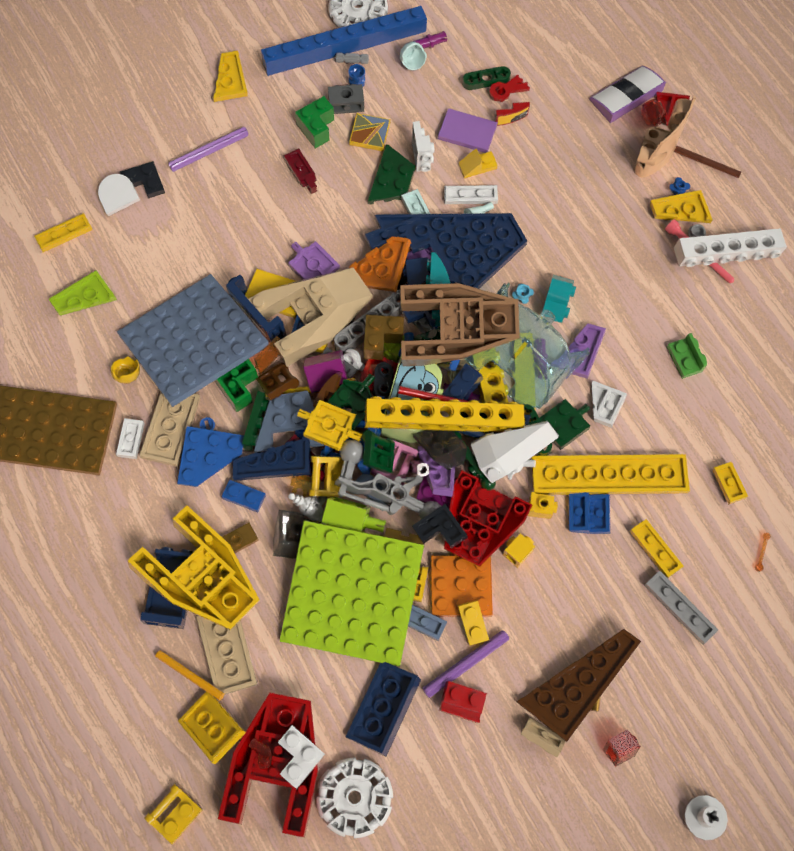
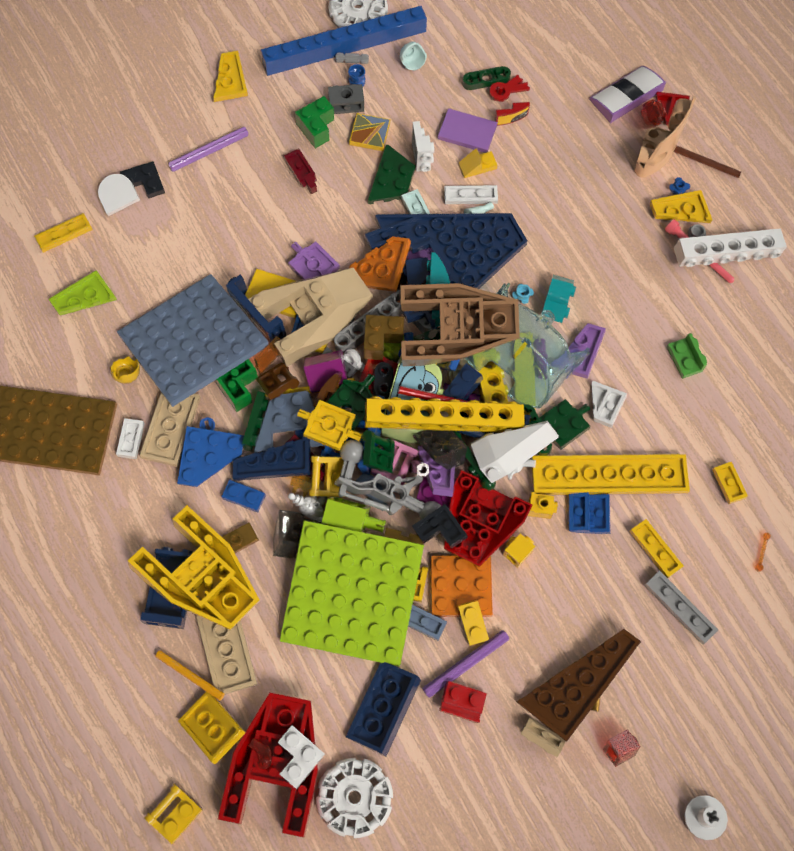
magenta pin [413,31,447,49] -> none

